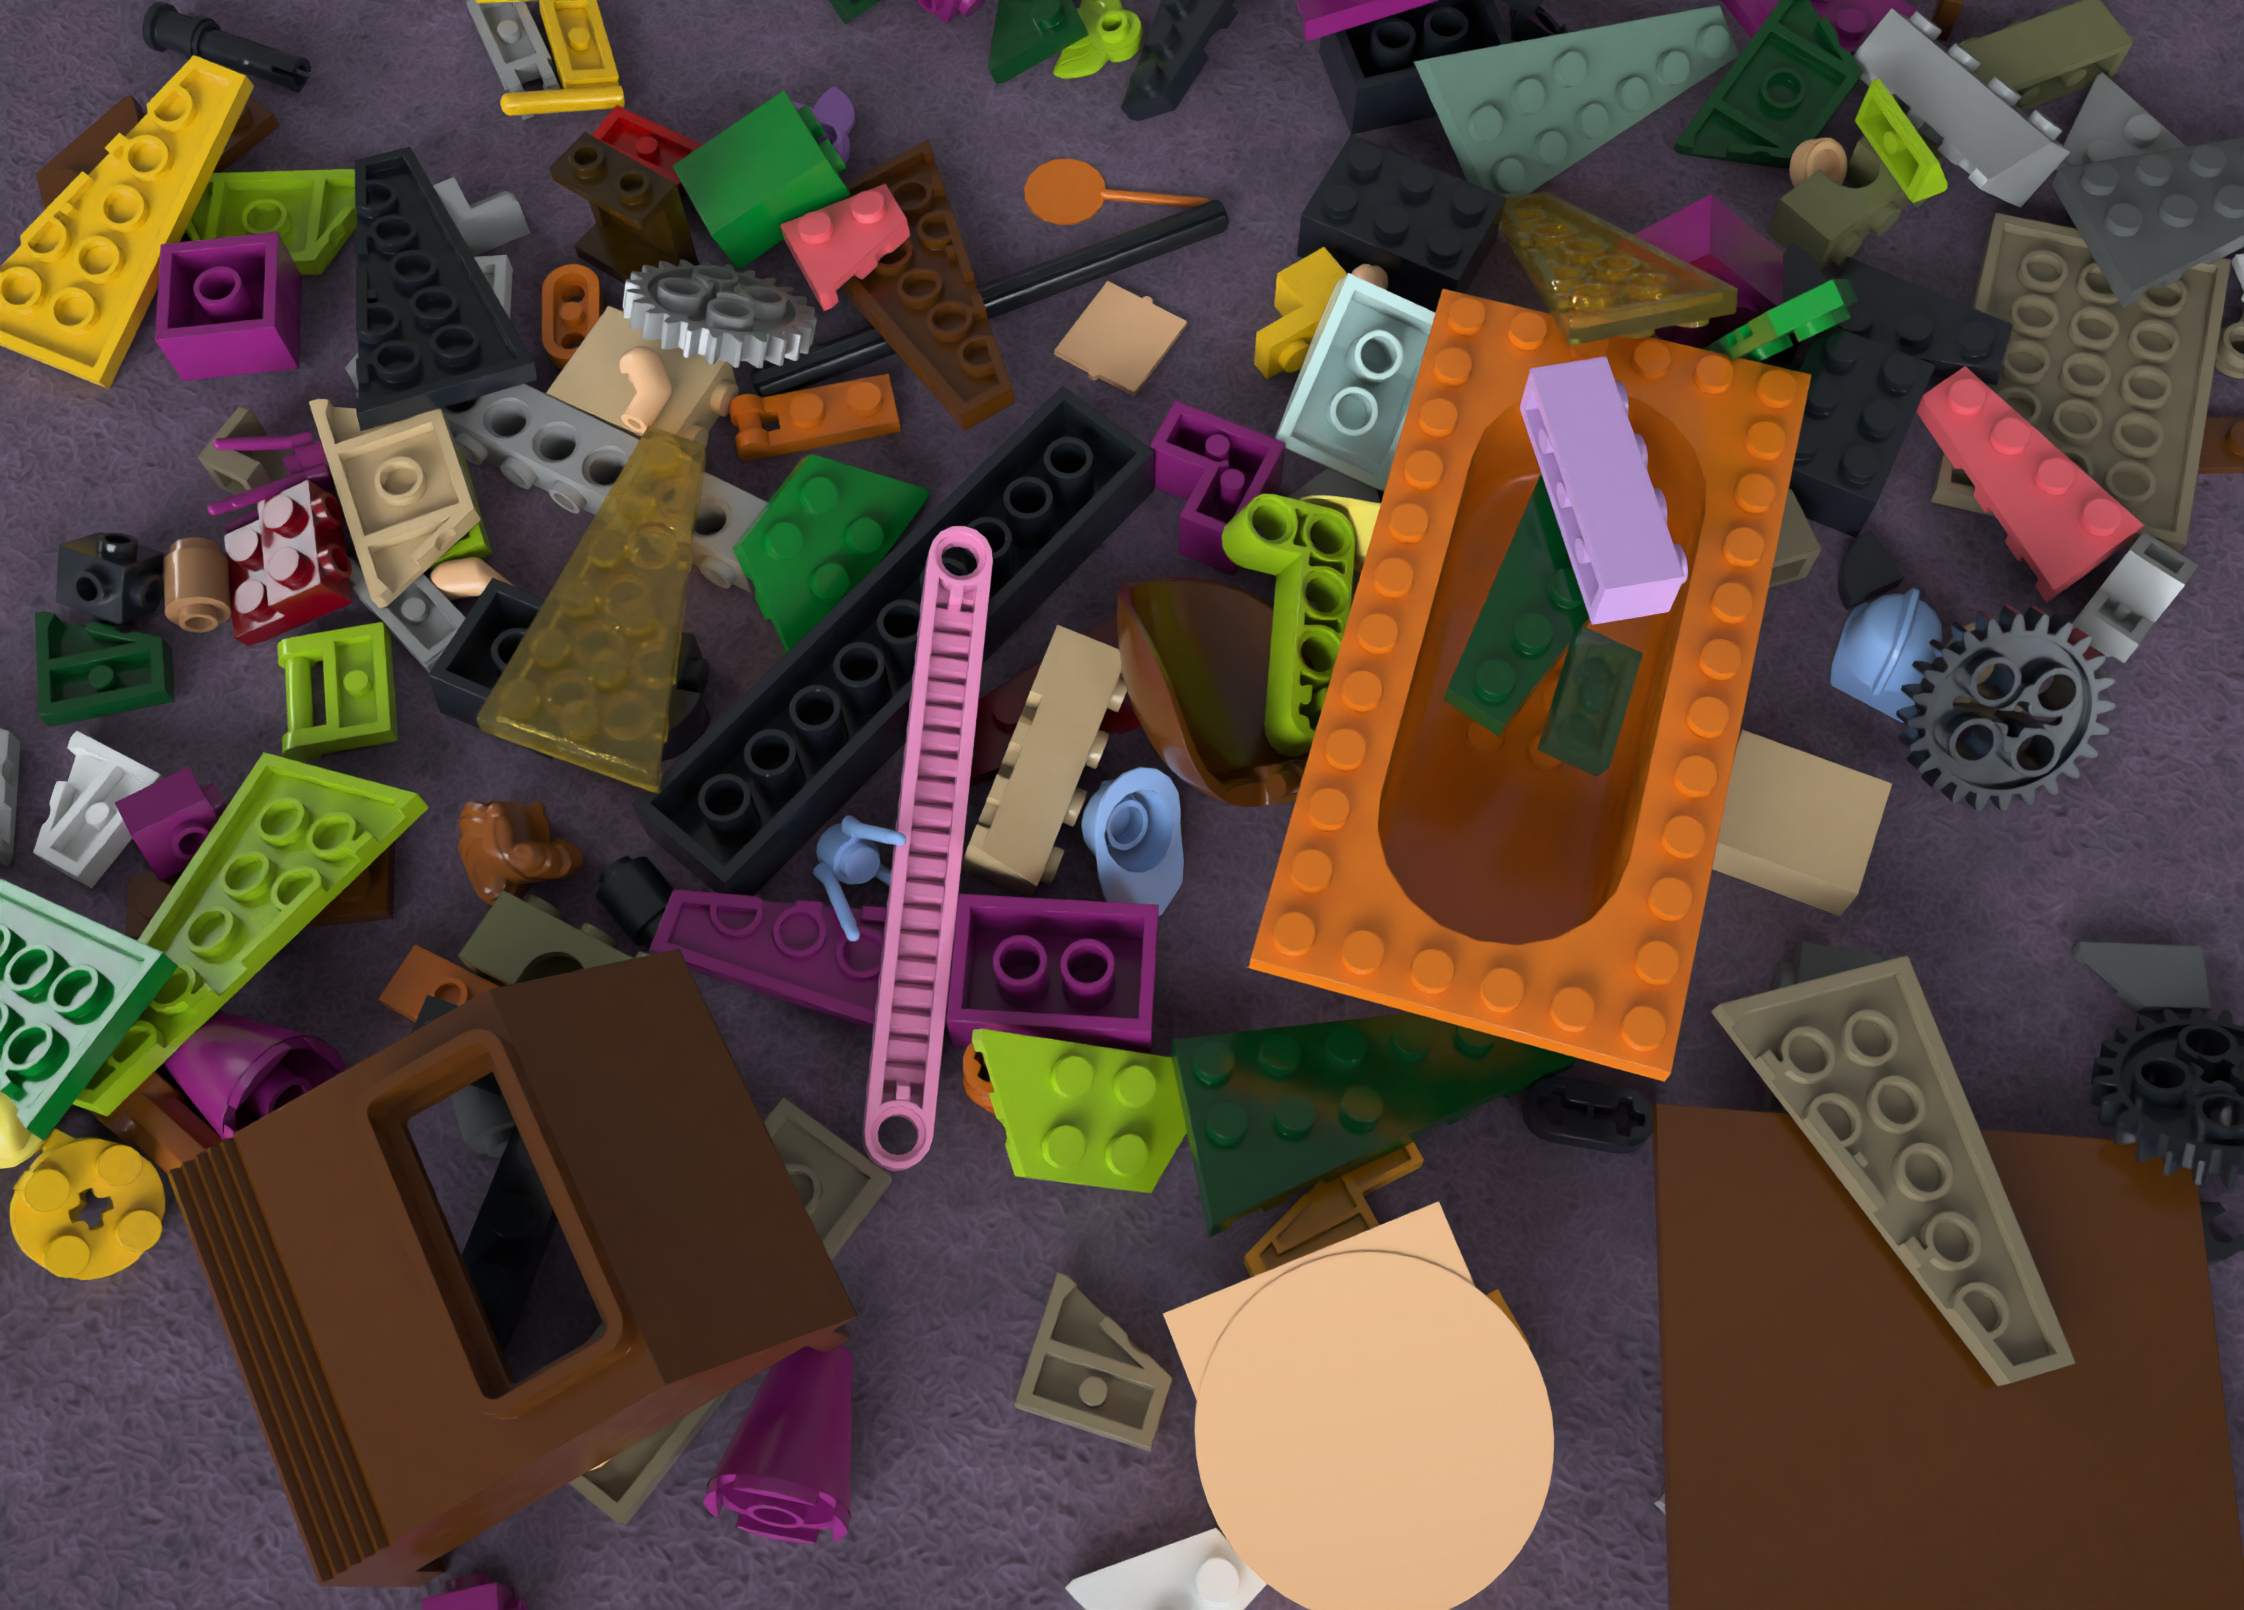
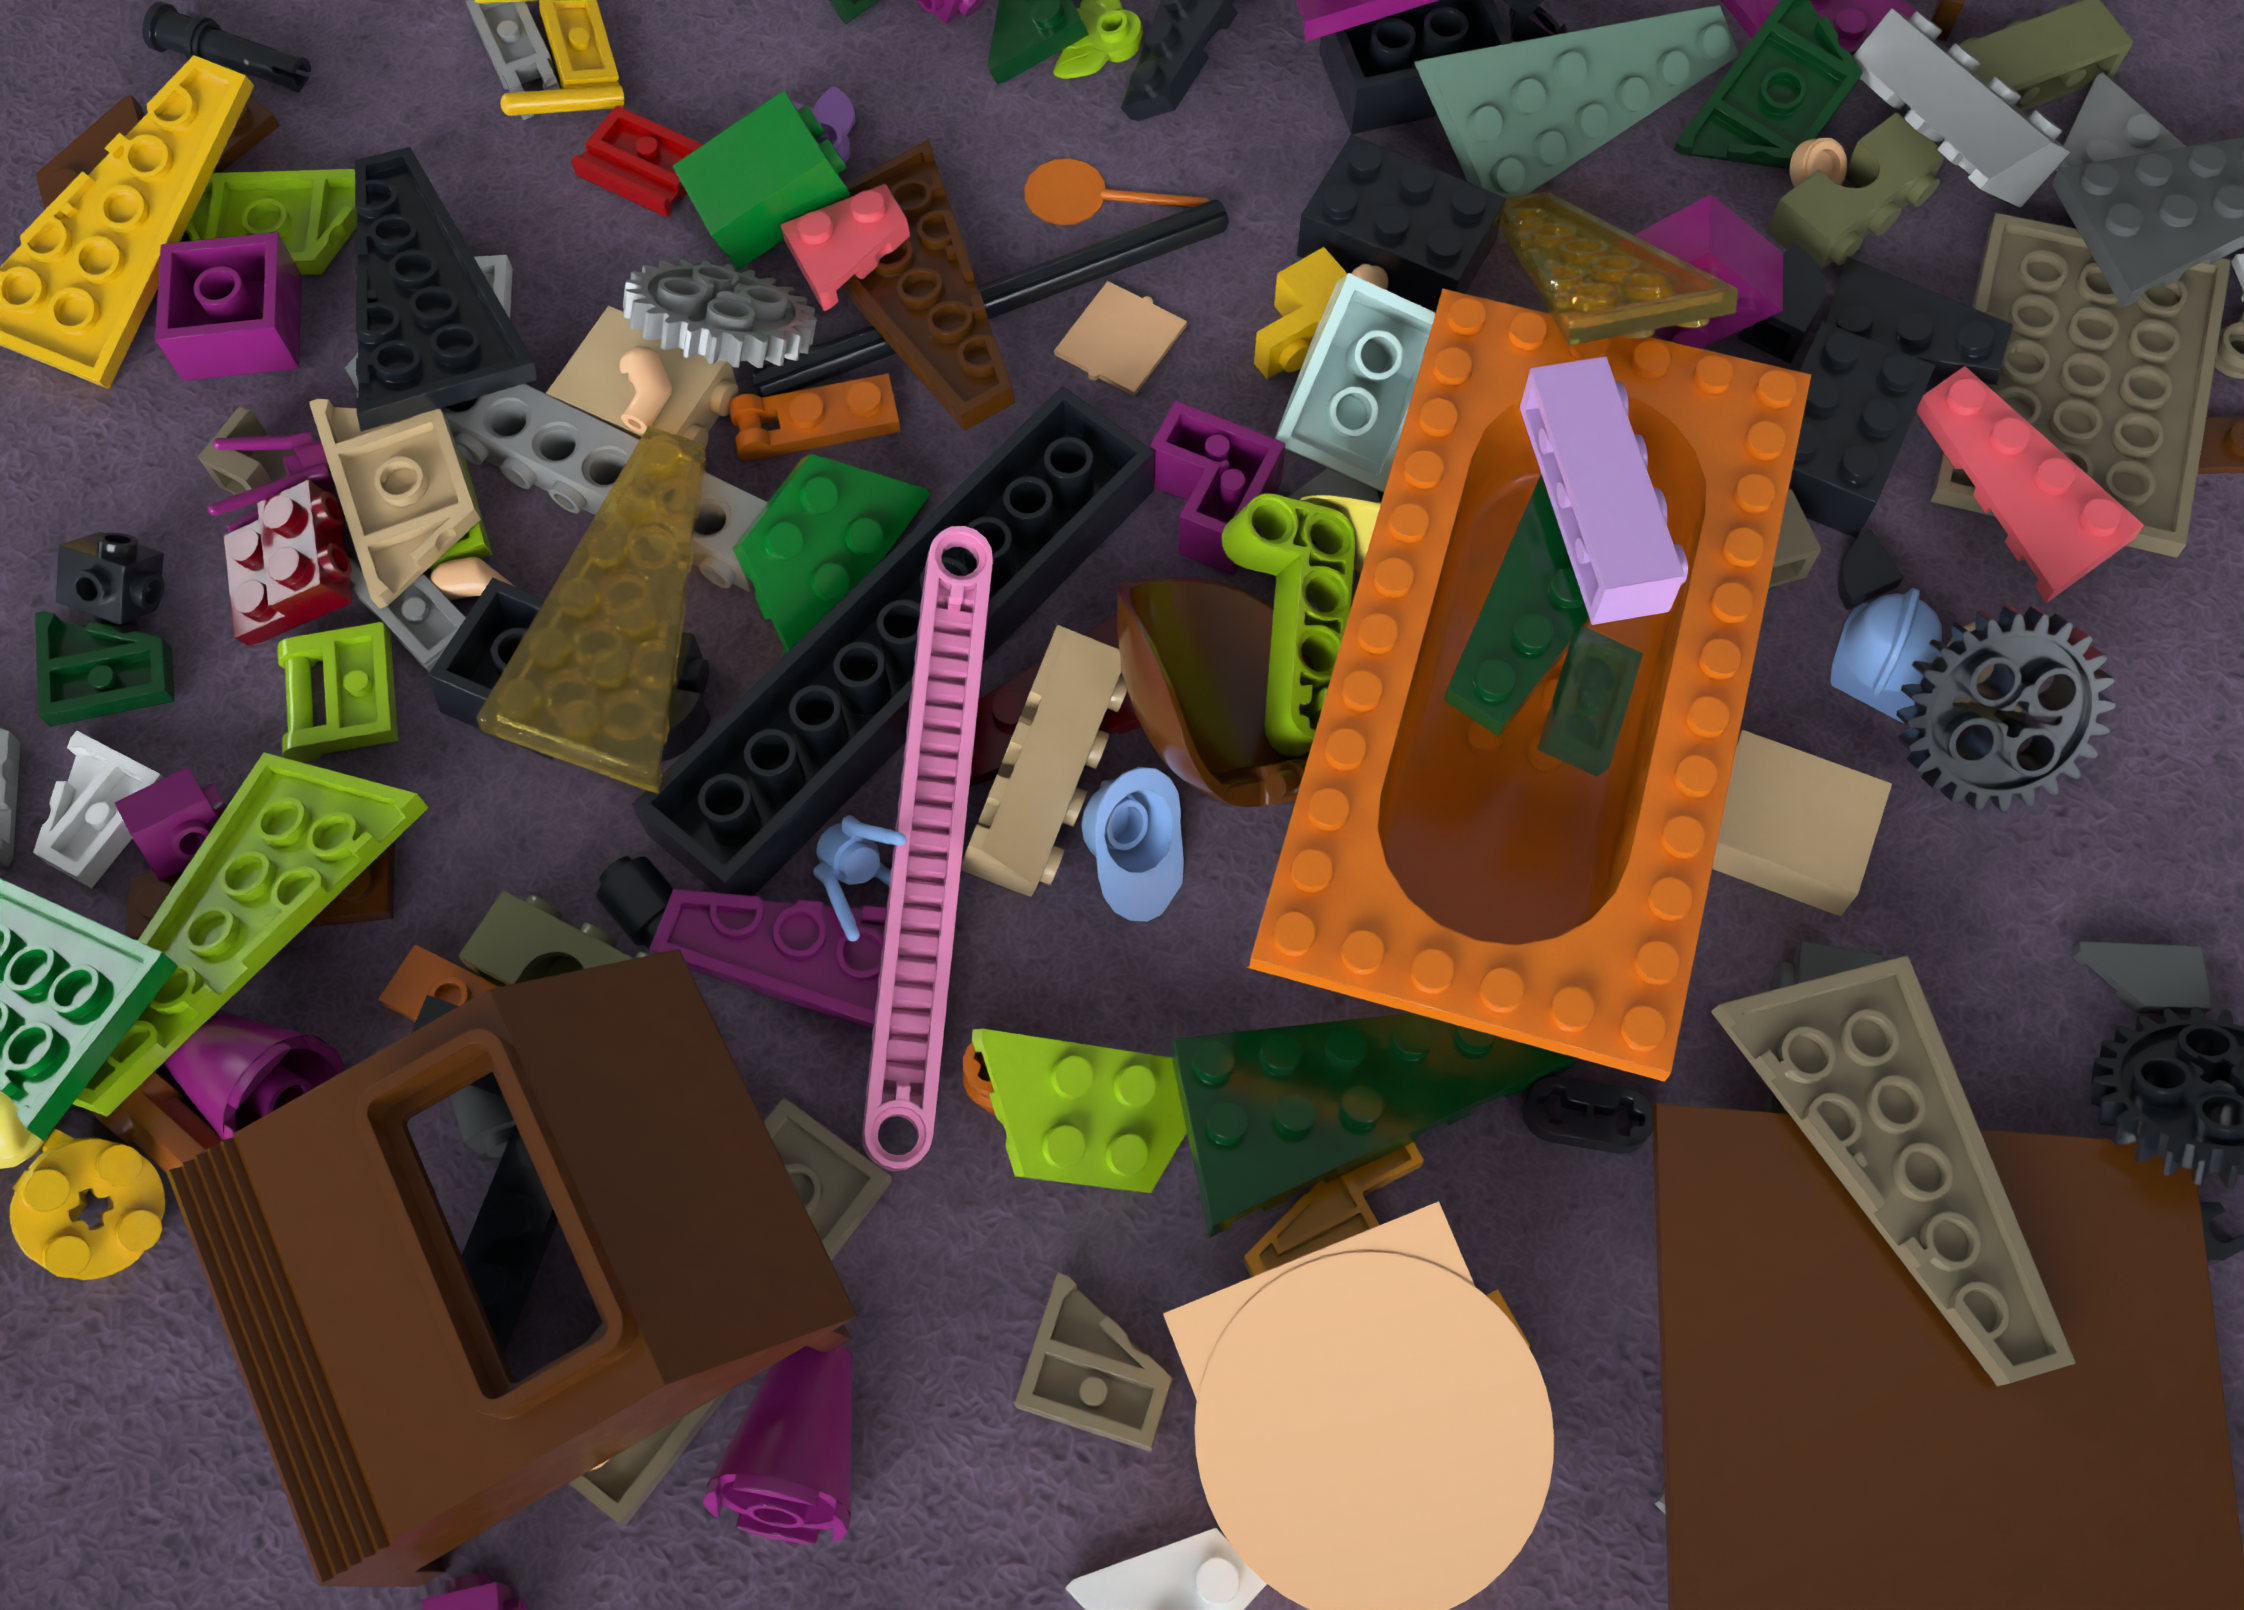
medium nougat brick [163,537,231,633] -> none
light grey panel [433,177,530,256] -> none
dark orange hair [458,801,584,906] -> none
orange plate [542,264,605,370] -> none
dark brown panel [549,132,699,284] -> none
magenta brick [946,894,1159,1054] -> none
green wing [1704,279,1859,362] -> none
lime slope [1855,78,1948,203] -> none
light grey brick [2072,531,2199,663] -> none

